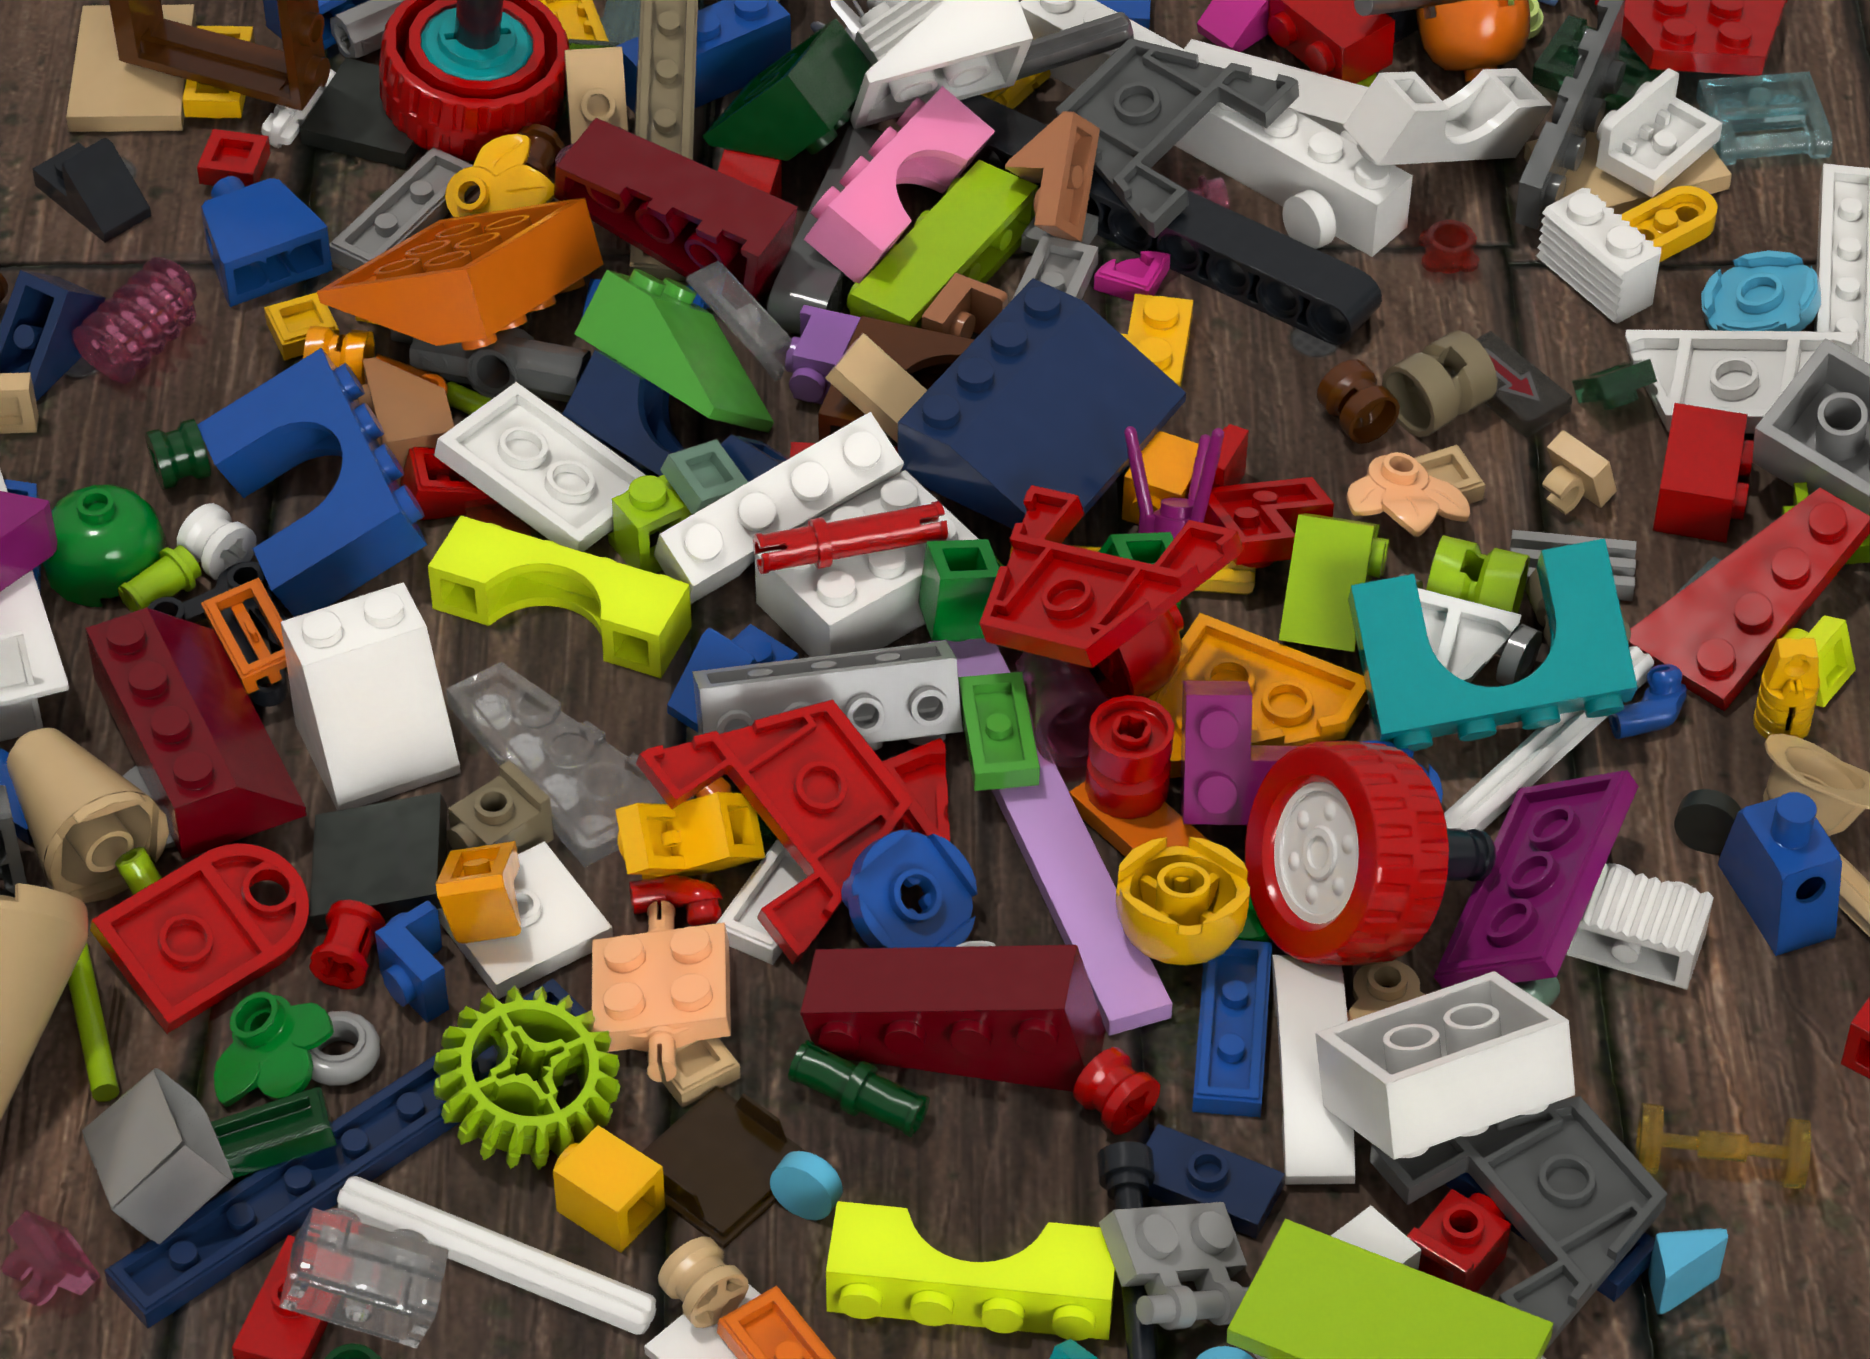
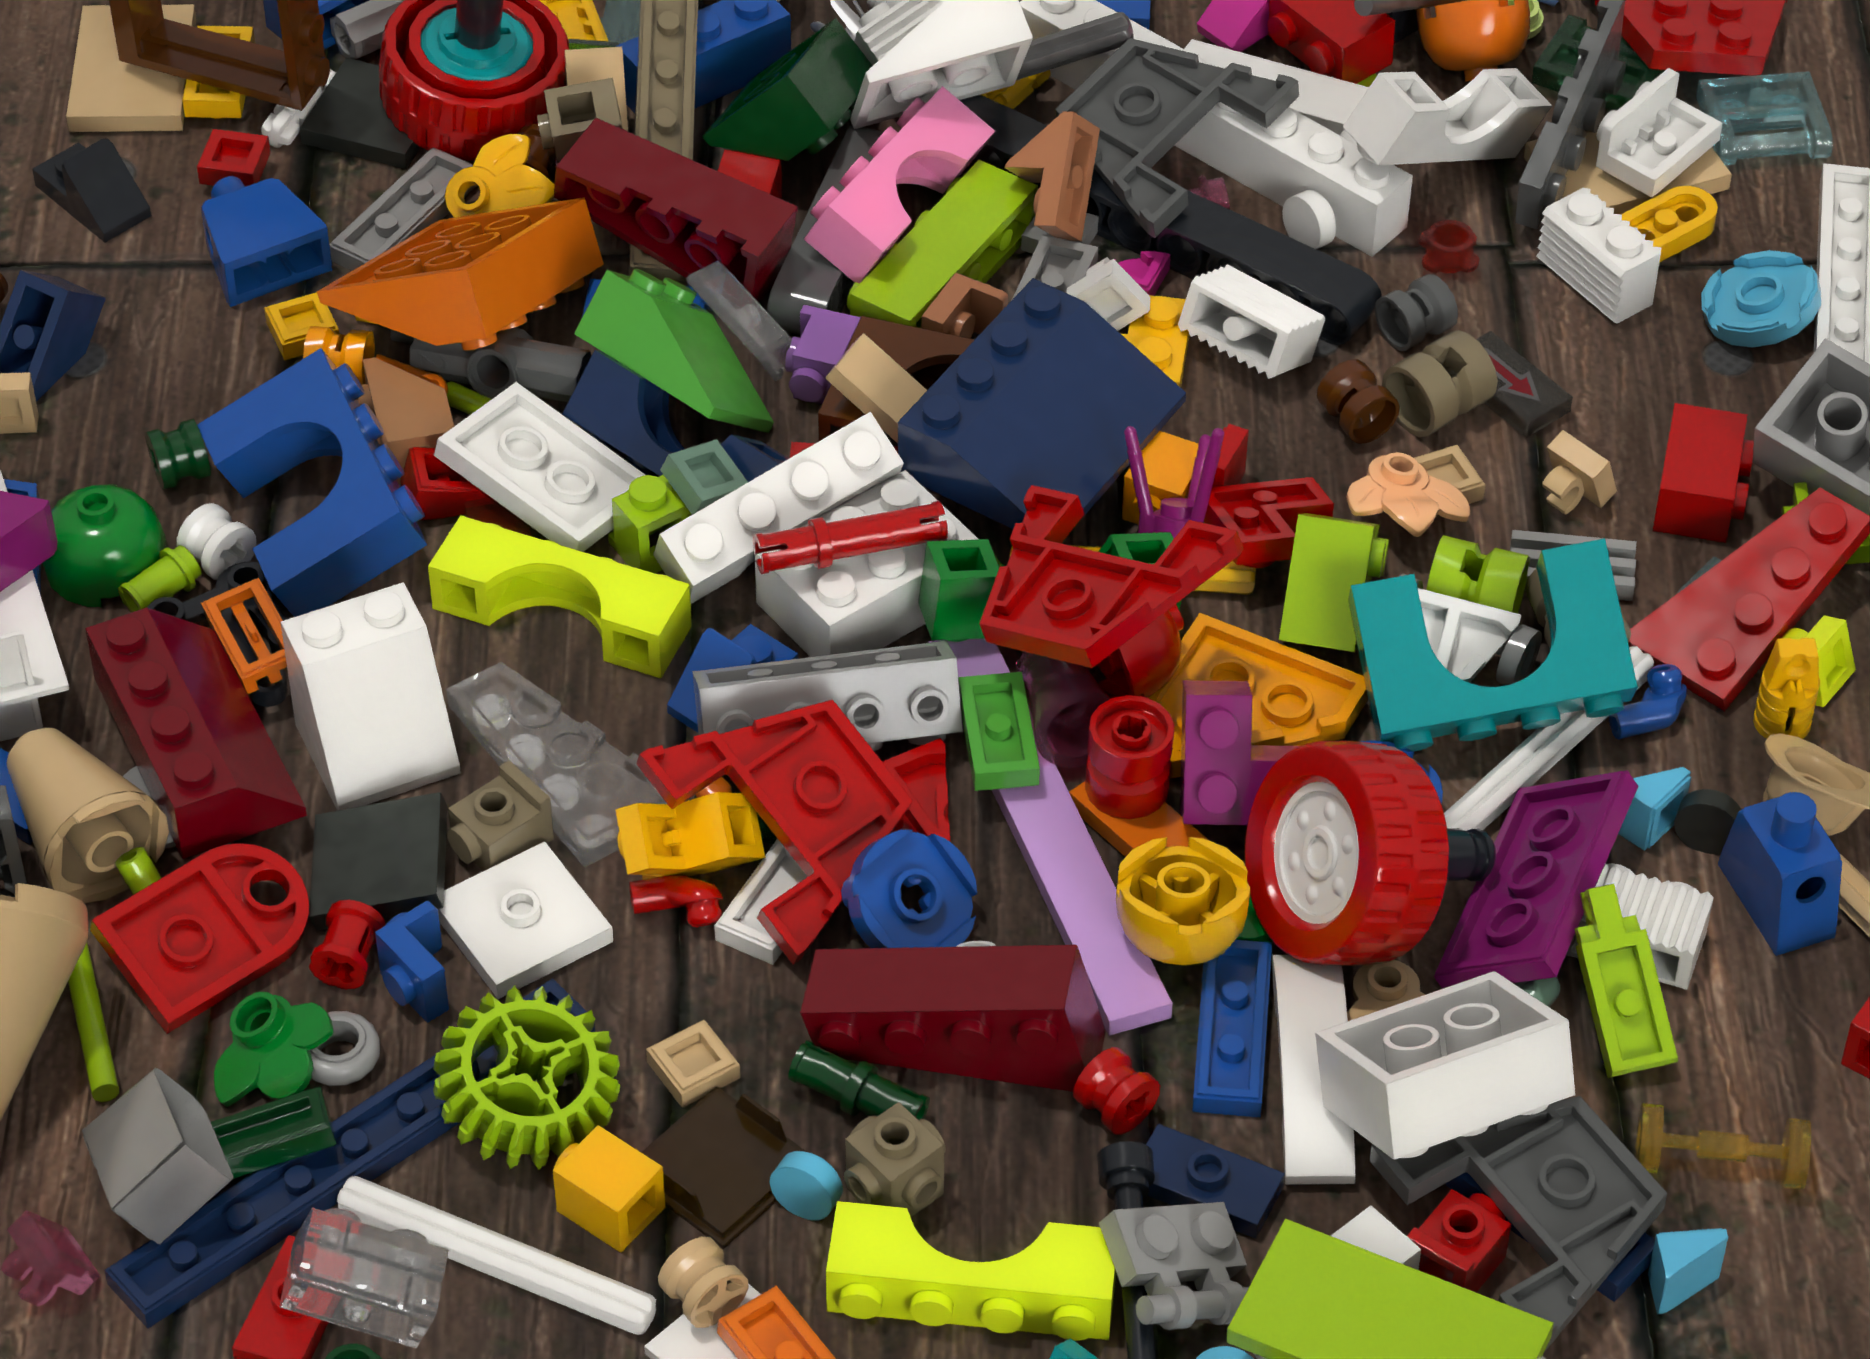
clear pink piece [72,257,197,384] -> none
light orange slope [435,841,522,944] -> none
light nougat plate [591,900,731,1082] -> none
clear green plate [1572,359,1657,410] -> none
white wing [1625,330,1859,434] -> none
none -> dark tan brick [537,78,623,163]
none -> dark tan brick [844,1102,946,1217]
none -> white tile [1067,257,1150,331]
none -> white brick [1178,264,1325,379]
none -> dark grey wheel [1375,274,1458,351]
none -> lime hinge [1575,884,1678,1078]
none -> medium azure slope [1618,767,1691,851]

